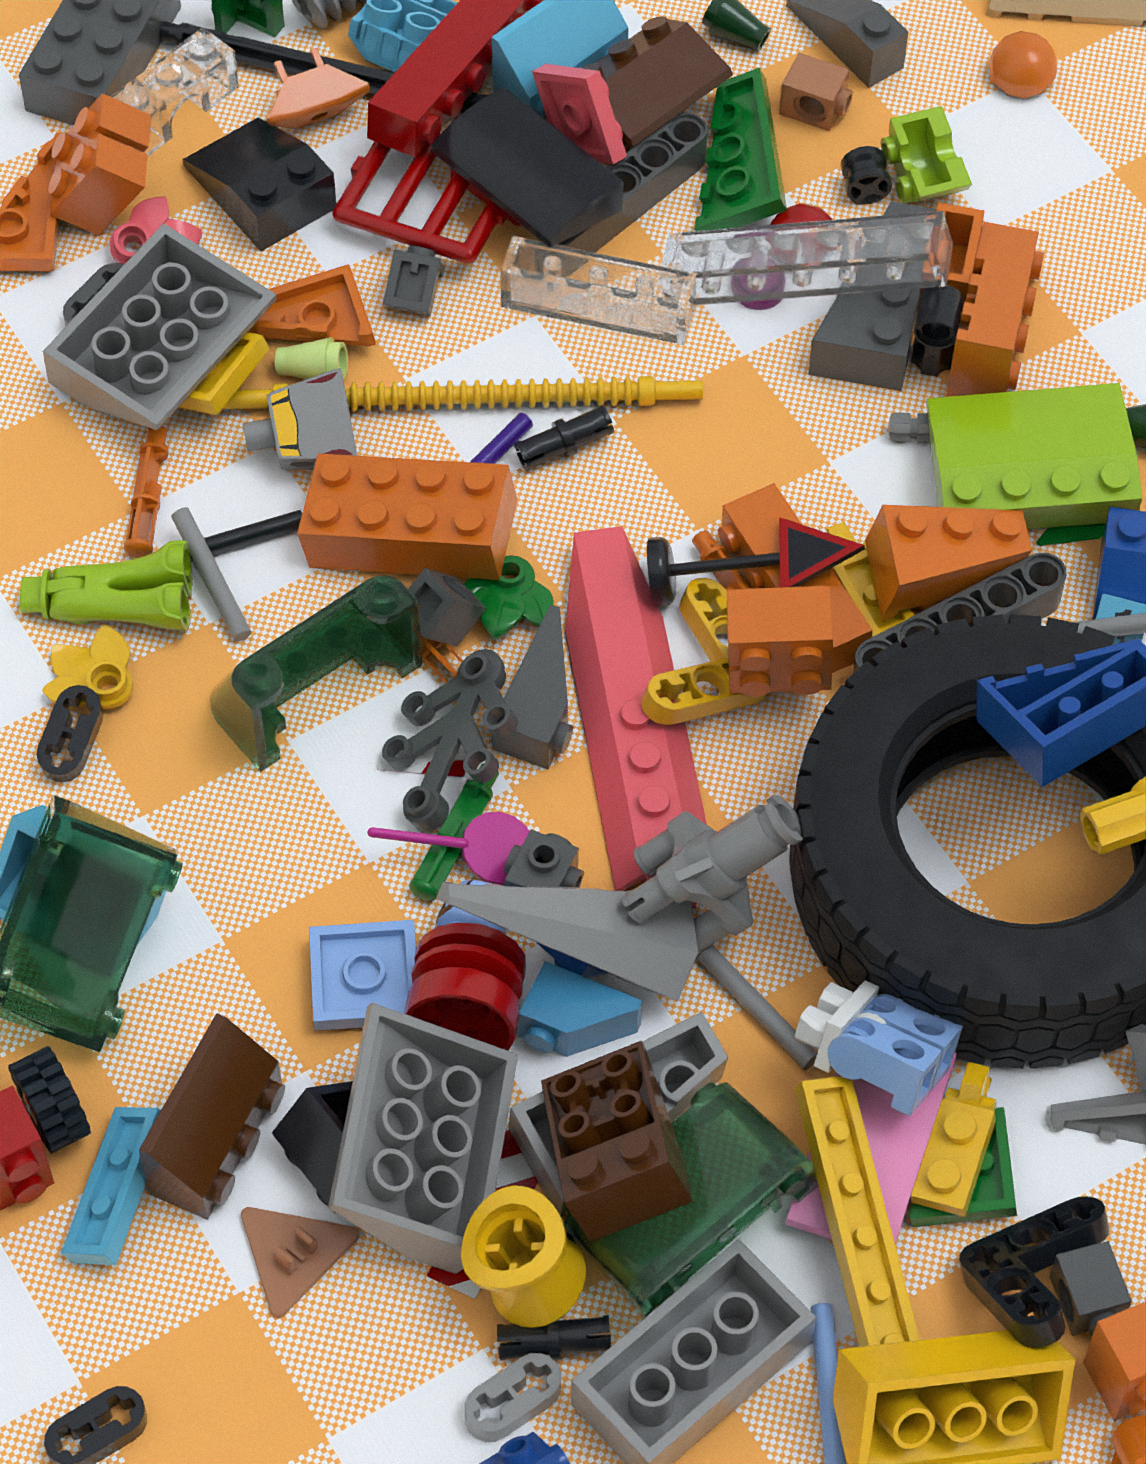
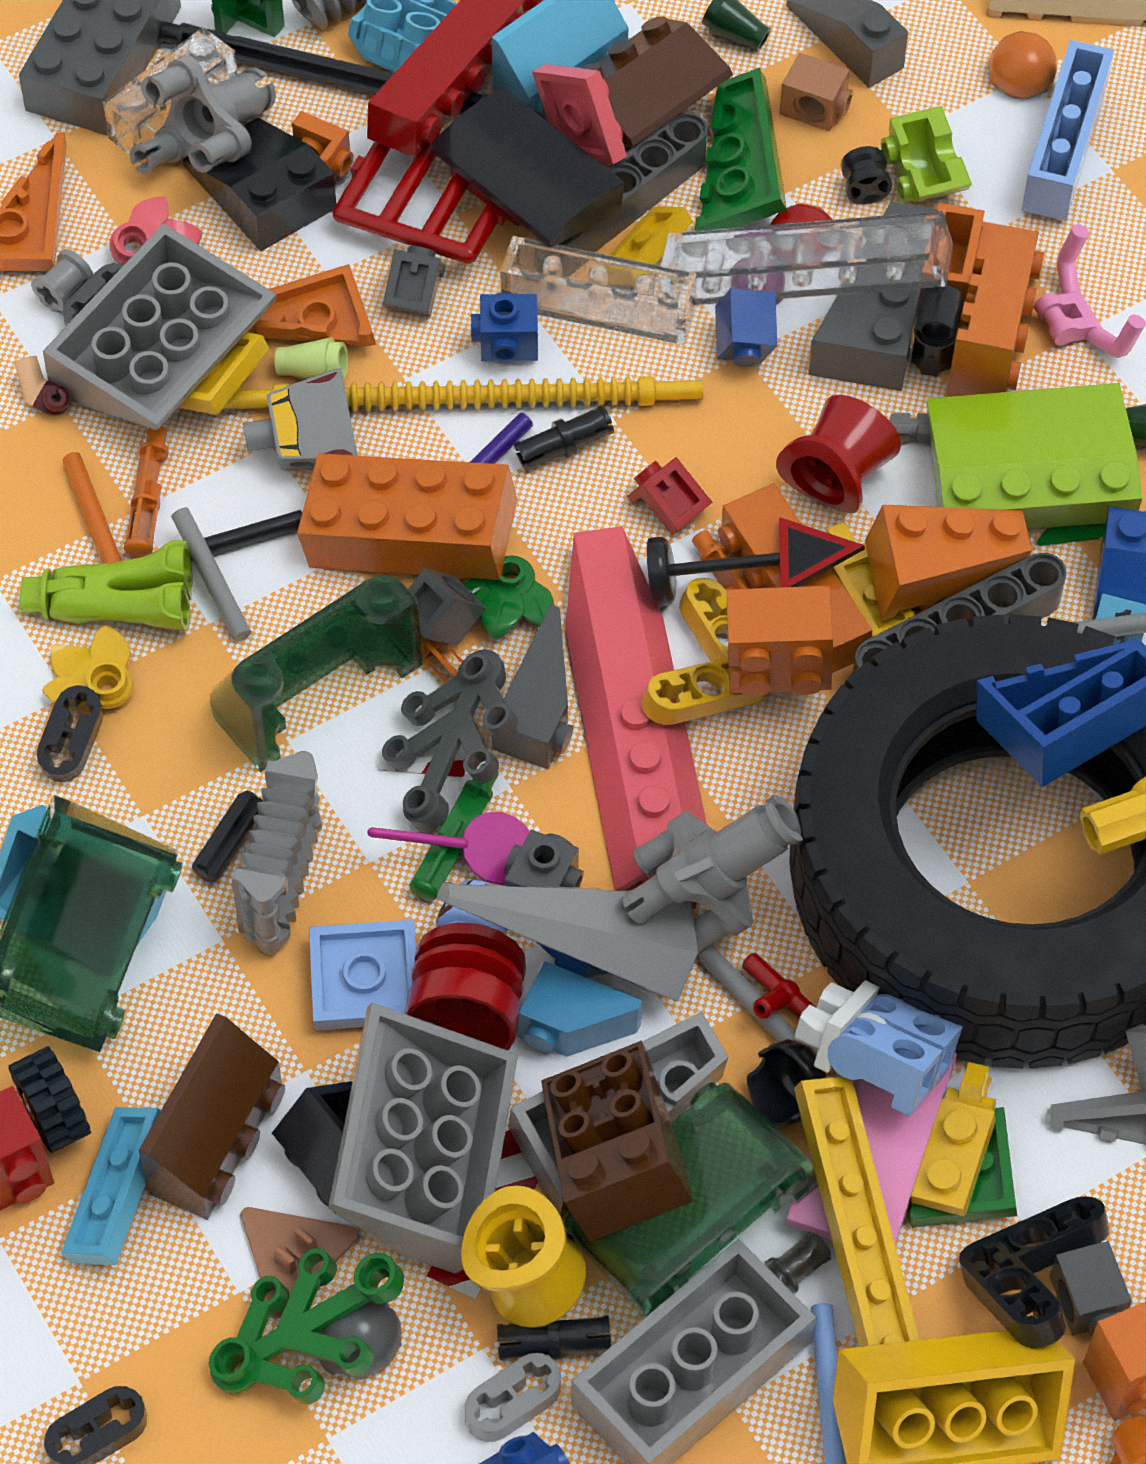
orange piece [48,93,151,236] -> none
piece [267,48,370,129] -> none
none -> arm [14,356,71,415]
none -> light grey bush [31,249,93,312]
none -> orange bar [62,452,122,564]
none -> light grey wheel [130,55,276,174]
none -> black axle [192,790,263,883]
none -> green plant [209,1248,404,1405]
none -> light grey piece [232,751,322,955]
none -> orange bracket [292,111,354,182]
none -> dark grey hair [317,1301,401,1380]
none -> blue brick [471,292,538,363]
none -> yellow plate [600,207,693,282]
none -> red bracket [627,457,713,535]
none -> blue brick [715,288,777,367]
none -> red piece [742,953,817,1019]
none -> black hair [747,1039,827,1128]
none -> clear smoke pin [764,1231,831,1295]
none -> red hat [776,395,901,514]
none -> light blue brick [1021,40,1115,221]
none -> bright pink piece [1034,224,1146,358]

